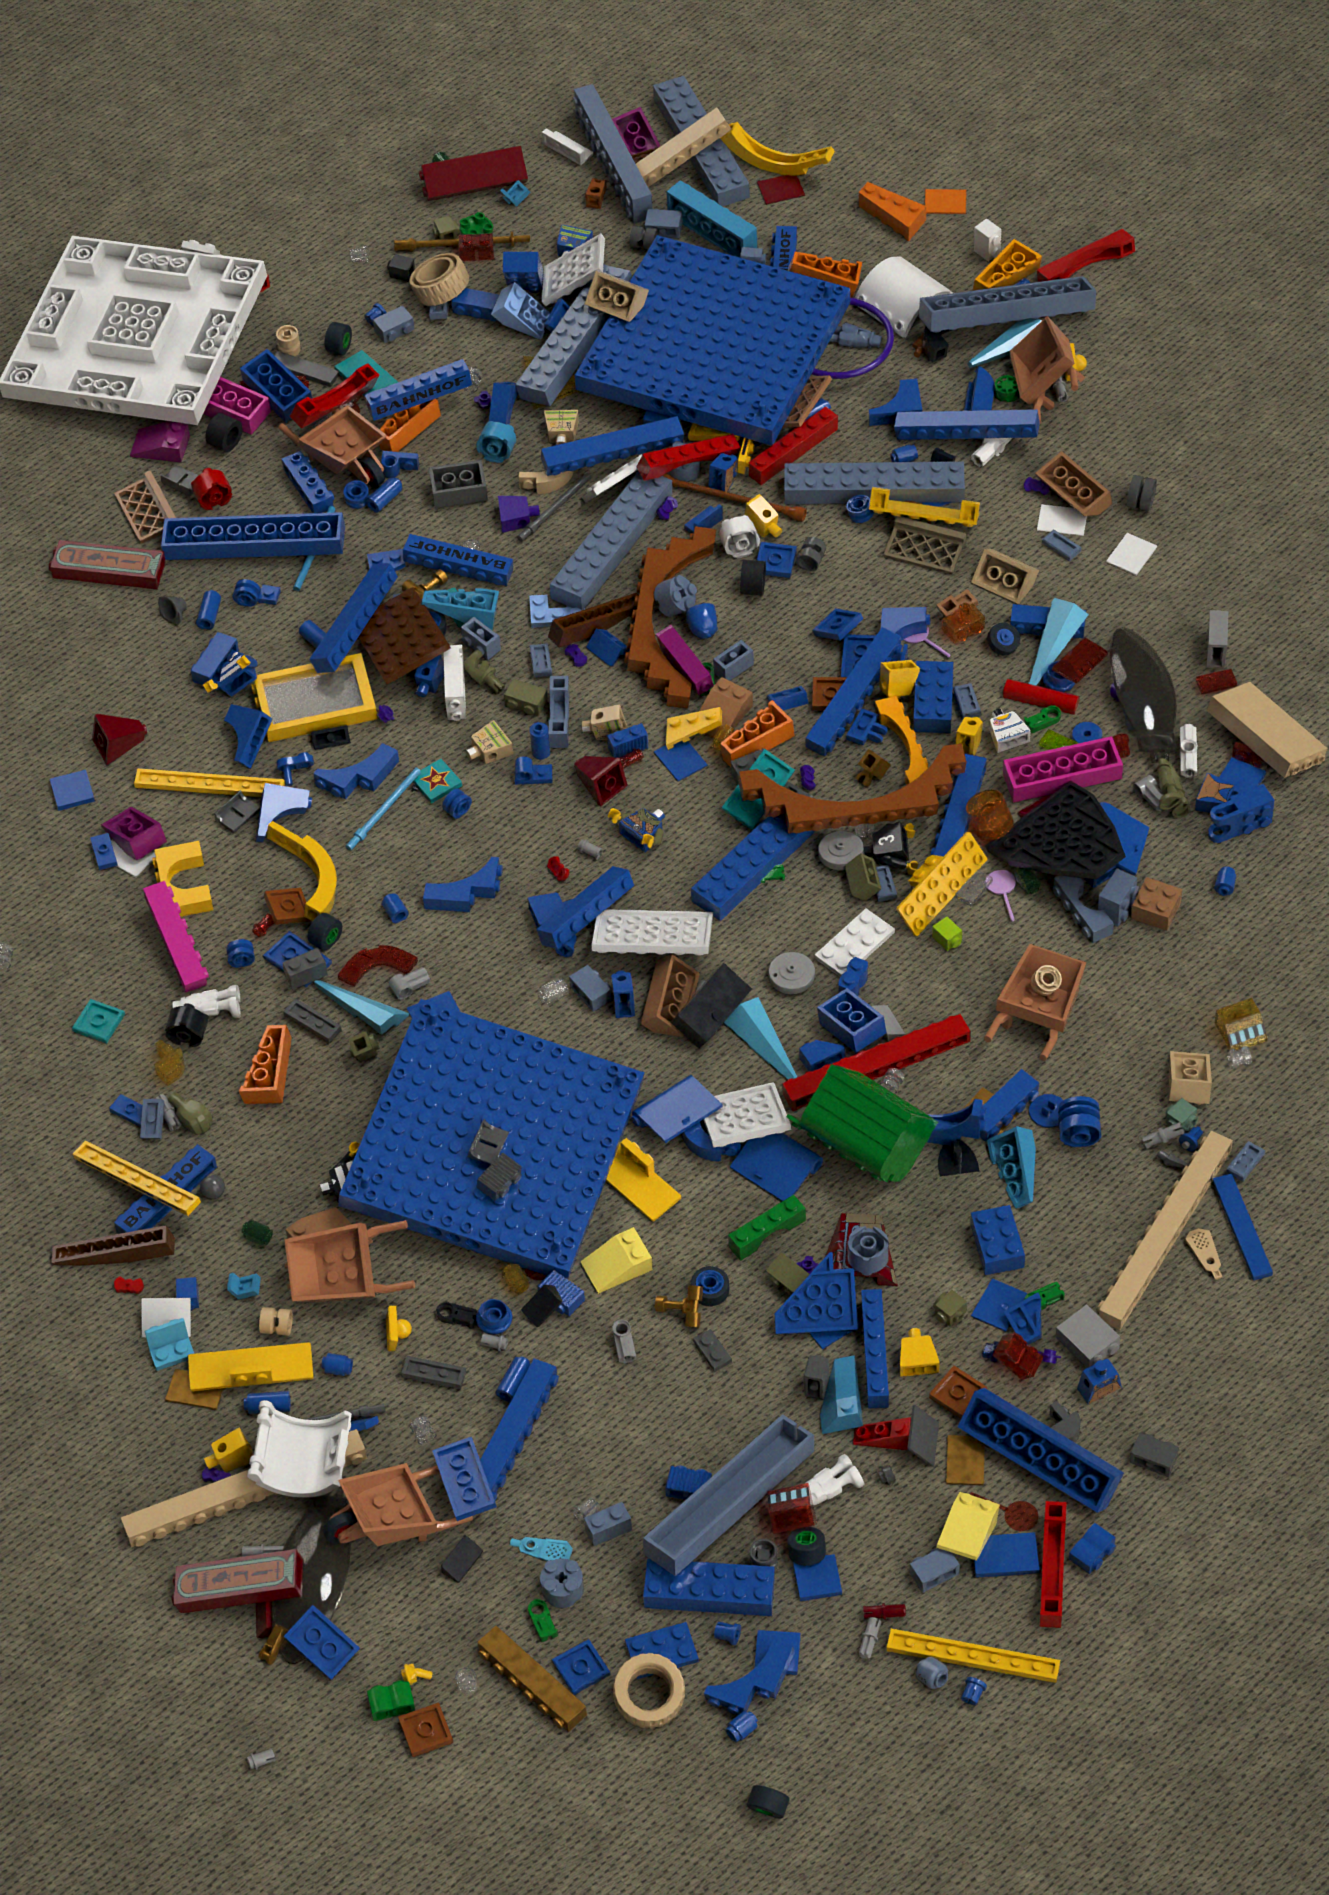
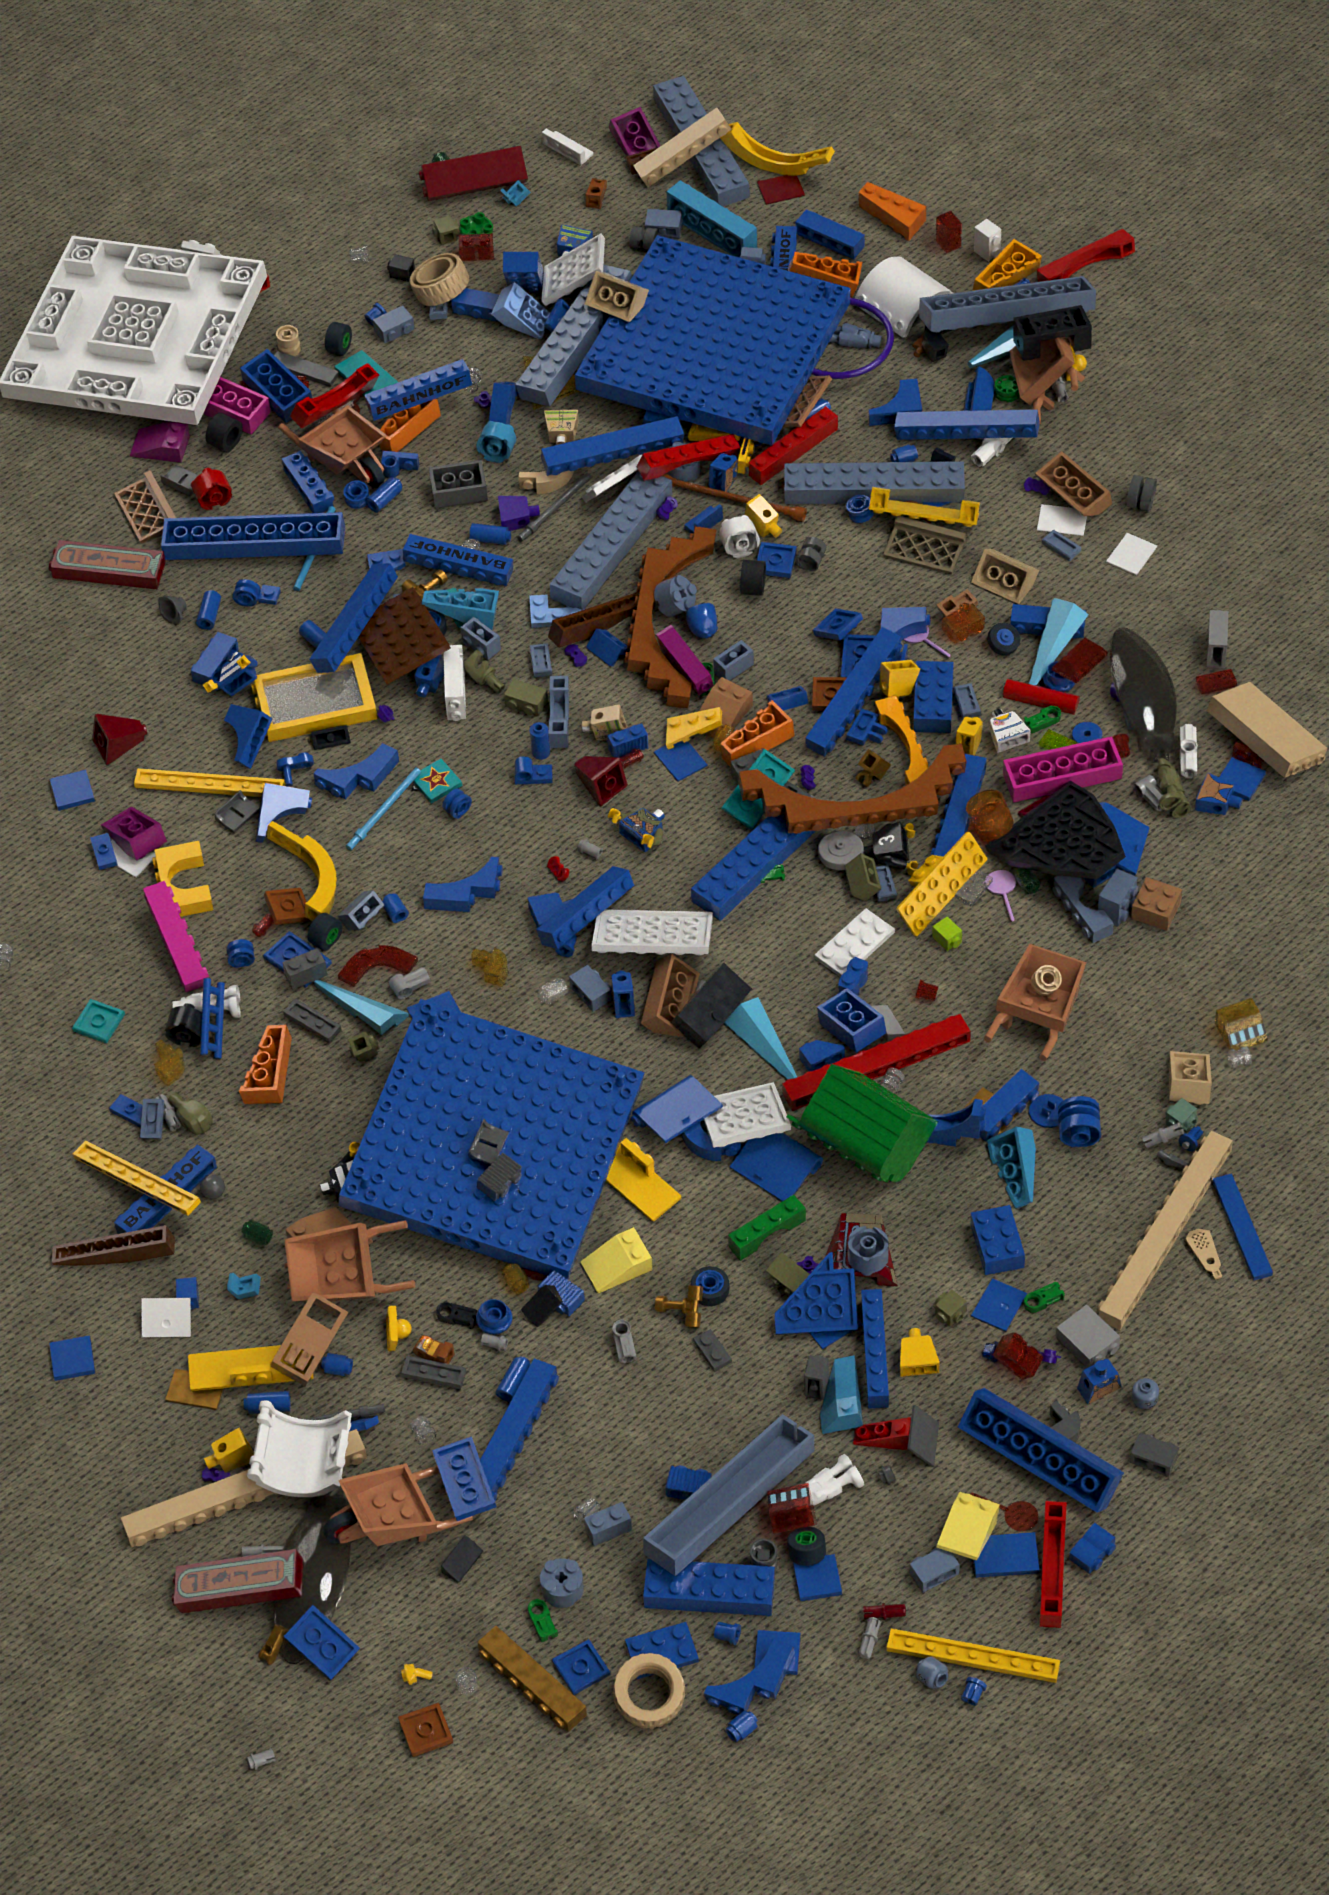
red piece [114,1276,144,1294] -> none
medium azure bracket [145,1318,194,1371] -> none
dark red slope [256,1601,272,1638] -> none
tan wheel [259,1307,293,1336] -> none
green brick [367,1680,415,1721] -> none
pearl gold bar [394,232,531,251] -> none
tan torso [466,720,513,764] -> none
medium azure piece [510,1537,573,1561] -> none
sand blue brick [572,84,653,224] -> none
black wheel [747,1785,790,1819] -> none
light grey wheel [768,952,815,994] -> none
orange piece [925,189,966,214] -> none
dark orange plate [929,1366,987,1419] -> none
black shield [938,1139,980,1177] -> none
pearl gold piece [945,1435,985,1486] -> none
blue wing [1004,1293,1042,1347] -> none
blue brick [1208,784,1275,843] -> none
blue brick [1214,866,1236,896] -> none
sand blue plate [1226,1141,1265,1182] -> none
none -> blue tile [49,1335,95,1381]
none -> blue bar [200,978,225,1059]
none -> medium nougat piece [271,1292,348,1386]
none -> sand blue brick [338,890,384,931]
none -> dark orange leg [413,1335,455,1364]
none -> blue brick [470,523,511,545]
none -> clear yellow brick [471,948,508,987]
none -> blue brick [795,209,865,259]
none -> clear red bush [915,979,939,1001]
none -> clear red piece [936,211,962,253]
none -> black plate [1013,305,1092,361]
none -> sand blue head [1132,1378,1159,1409]

